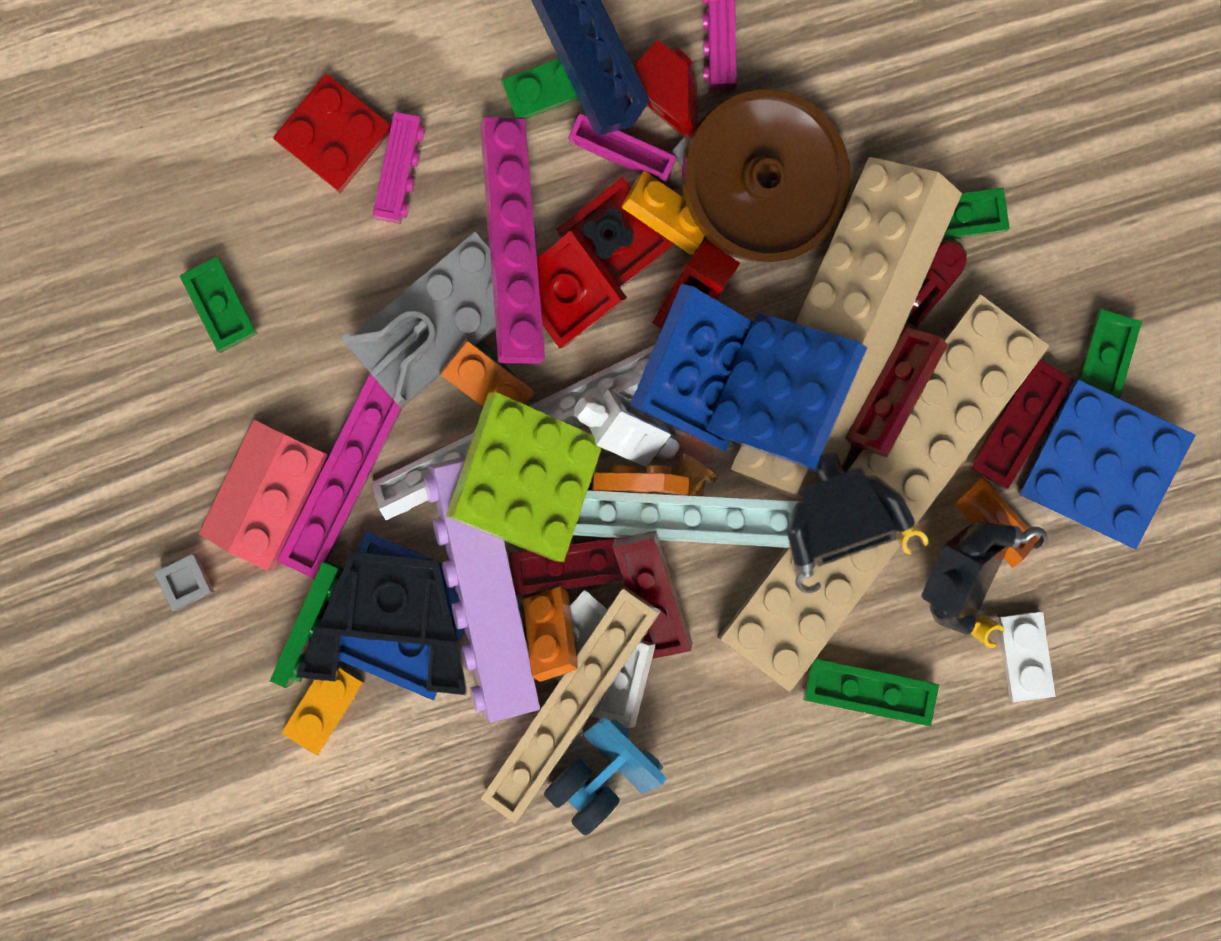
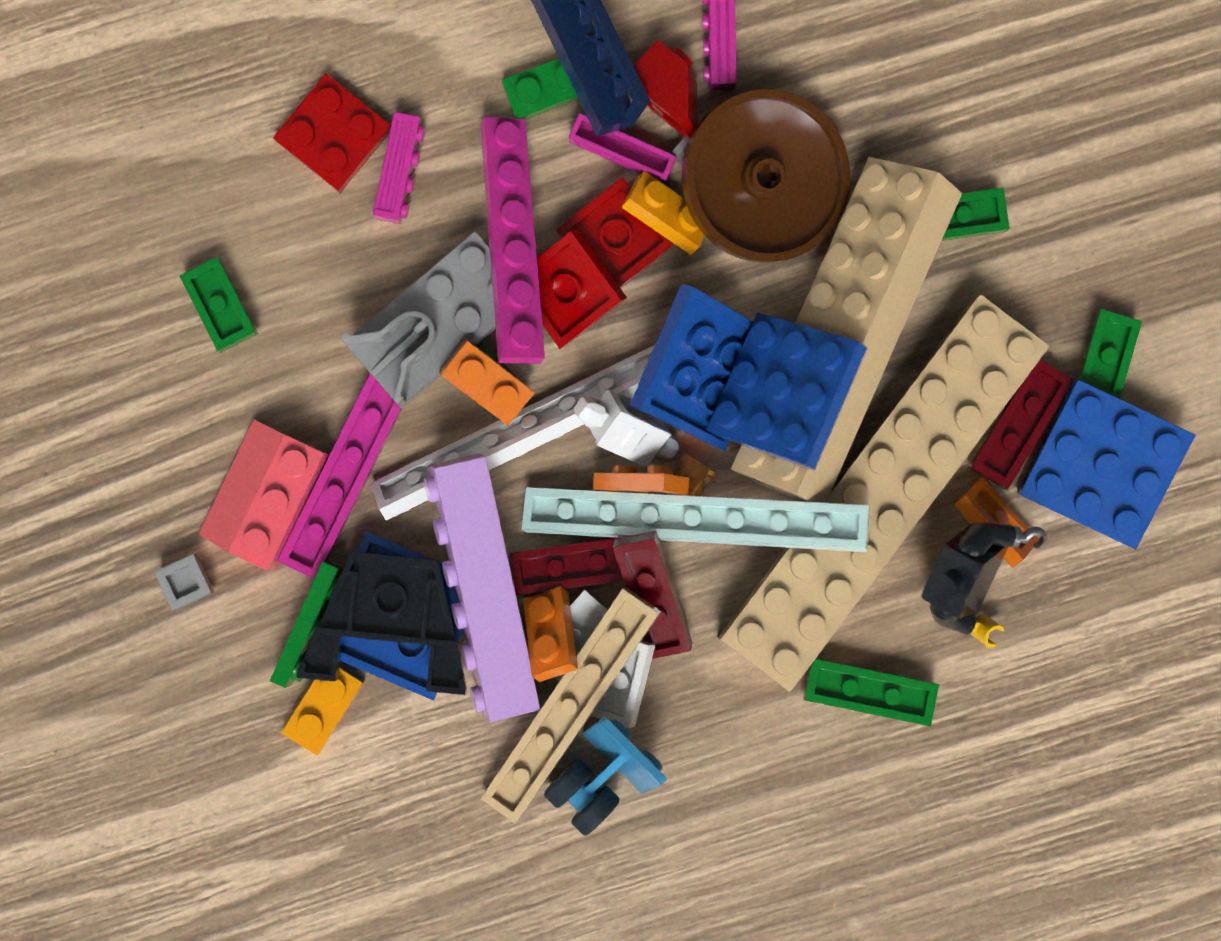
lime plate [445,392,602,562] -> none
black plate [583,208,634,259] -> none
red slope [652,240,740,329] -> none
black torso [787,453,928,593] -> none
dark red plate [845,327,948,458] -> none
dark red arm [908,239,967,328] -> none
white plate [997,611,1056,703] -> none

